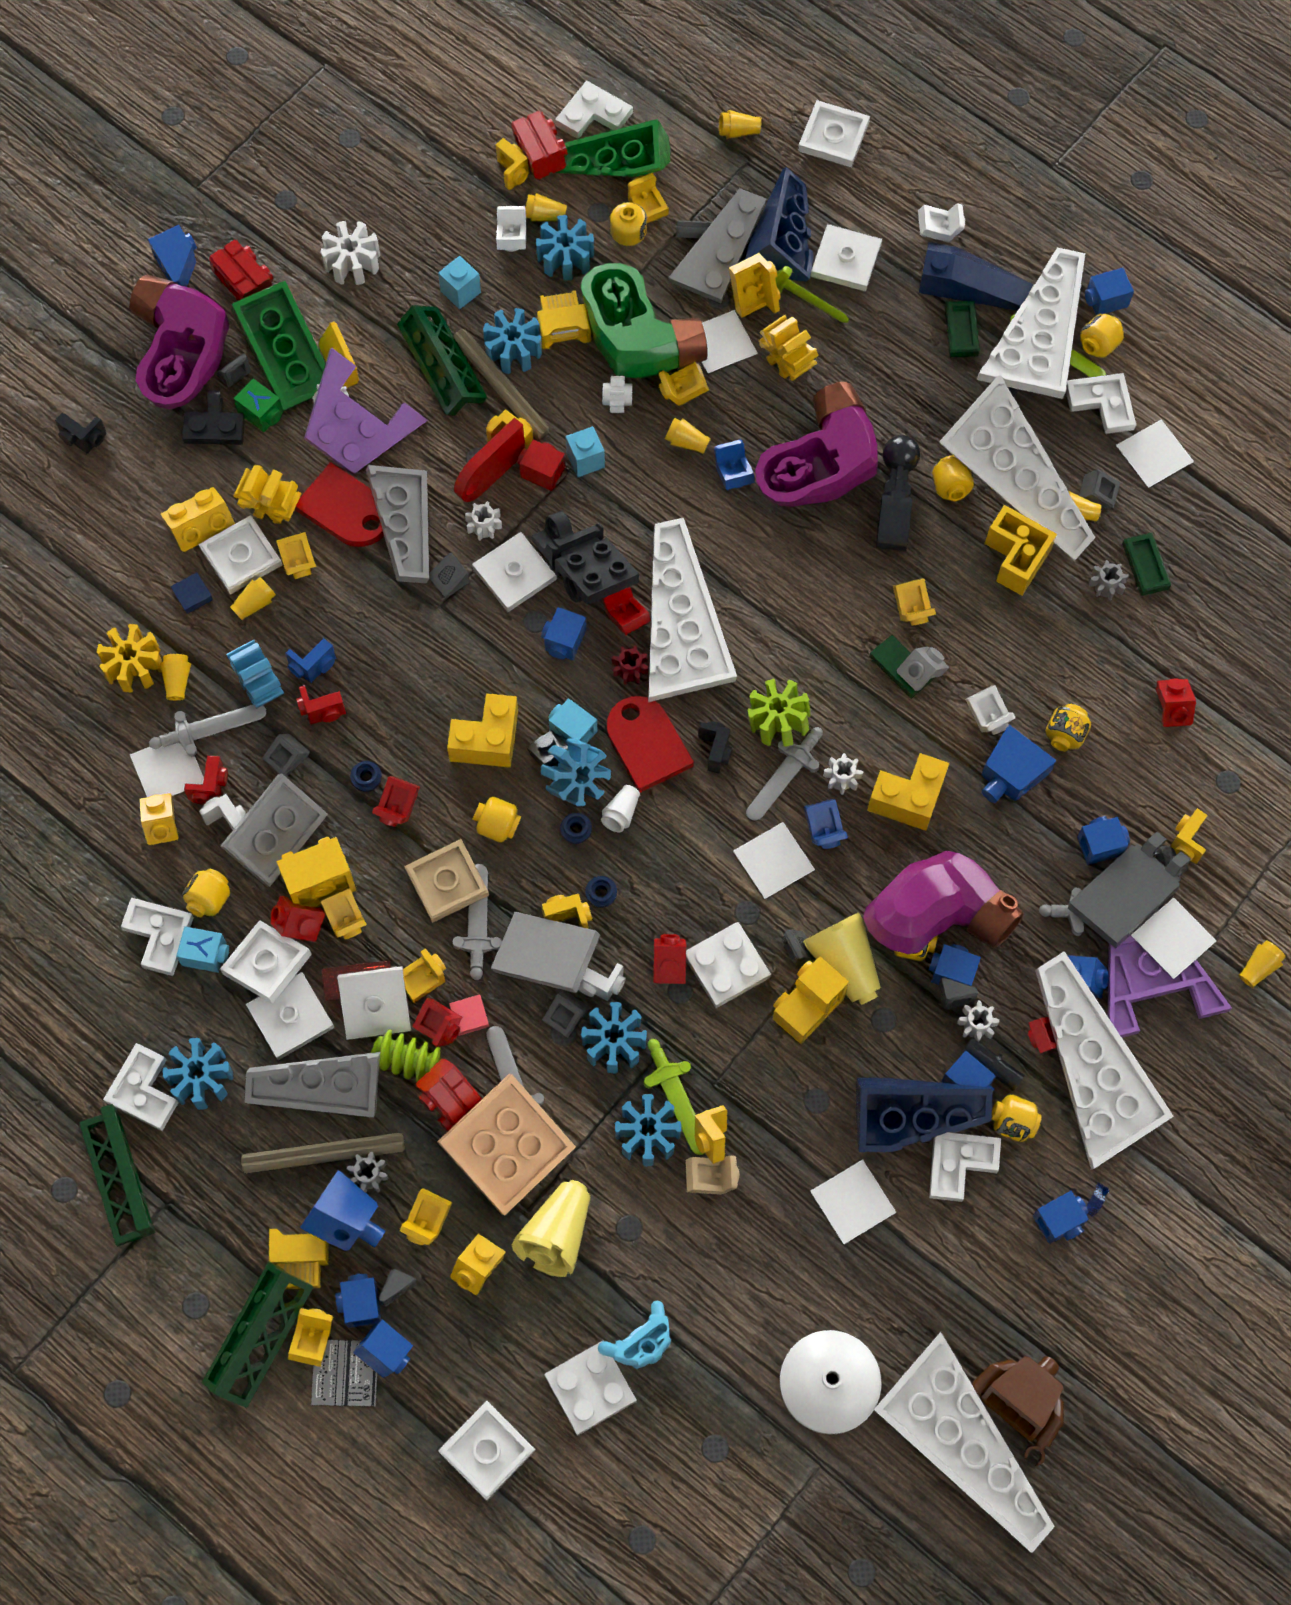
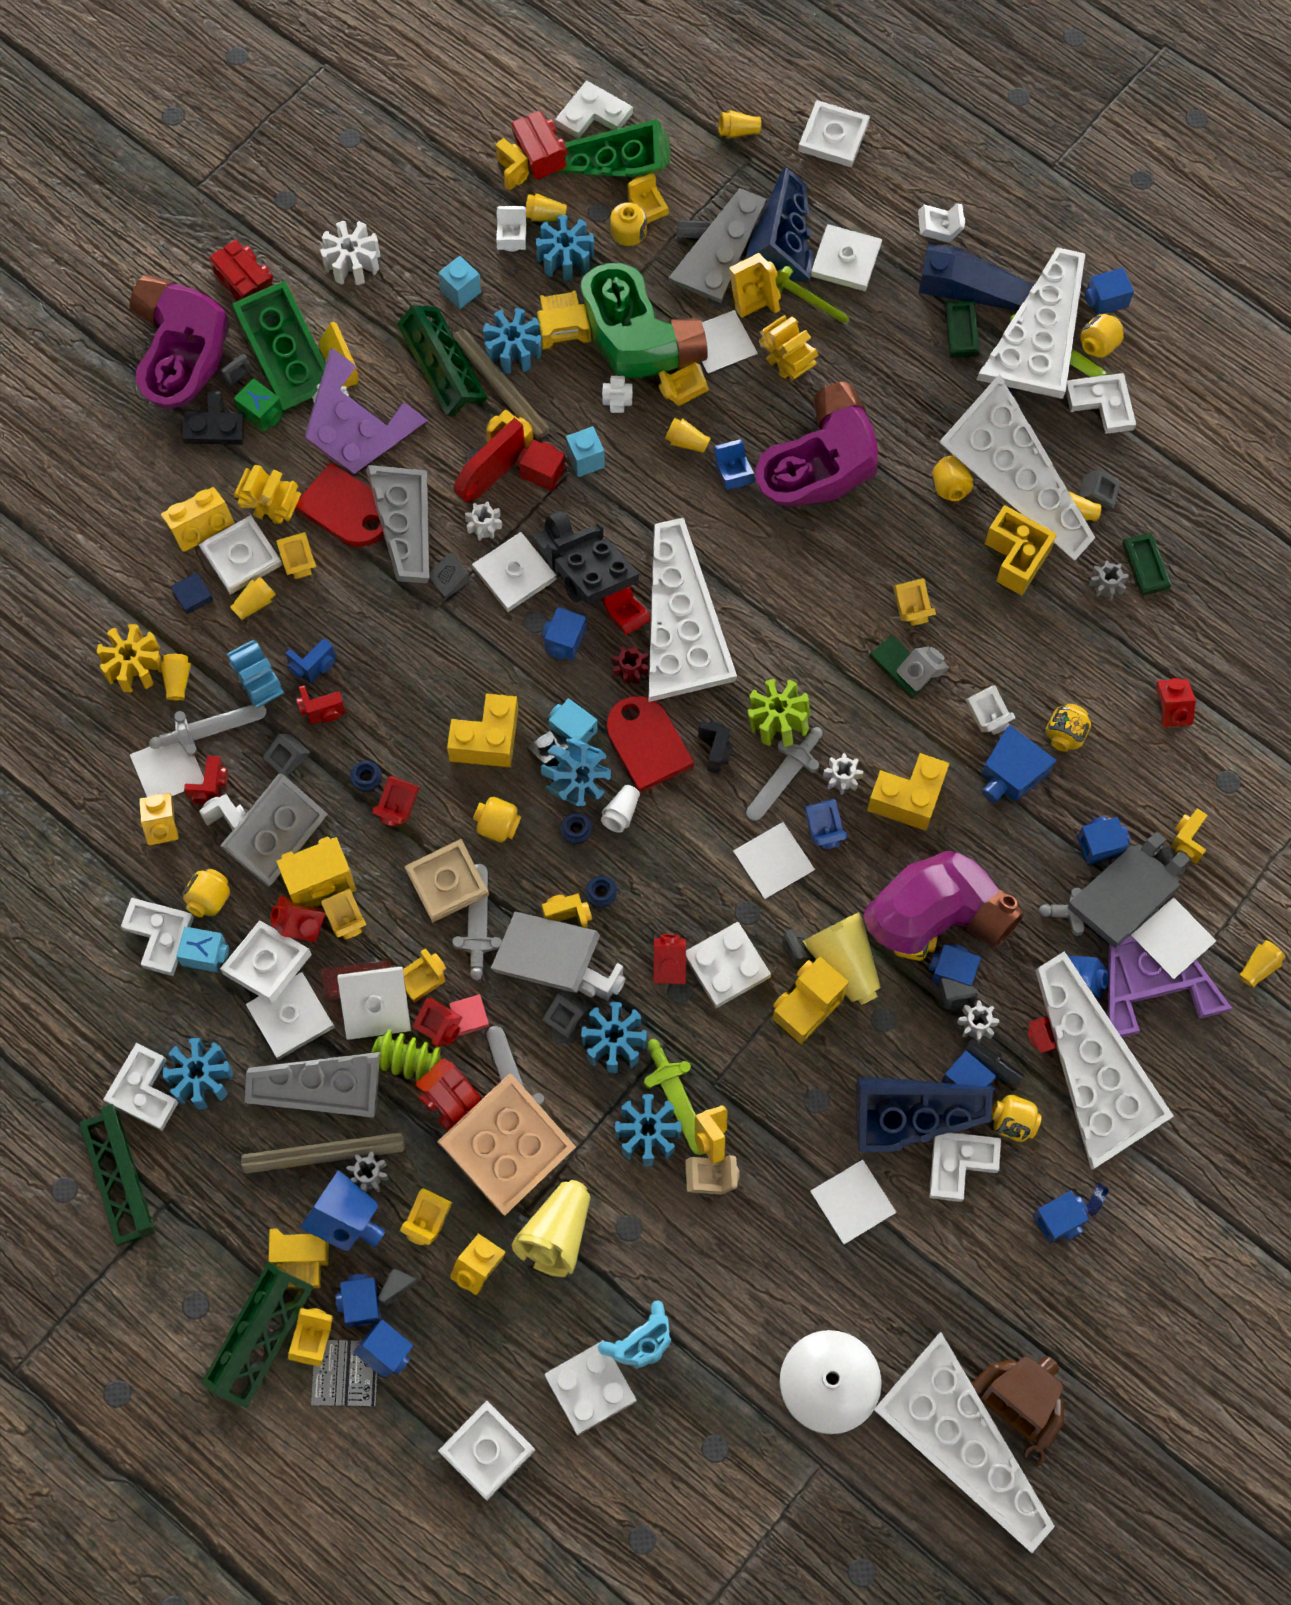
black bracket [55,412,107,454] -> none
blue slope [148,225,197,287] -> none
black beam [876,435,921,551] -> none
white sticker [1116,420,1194,488] -> none

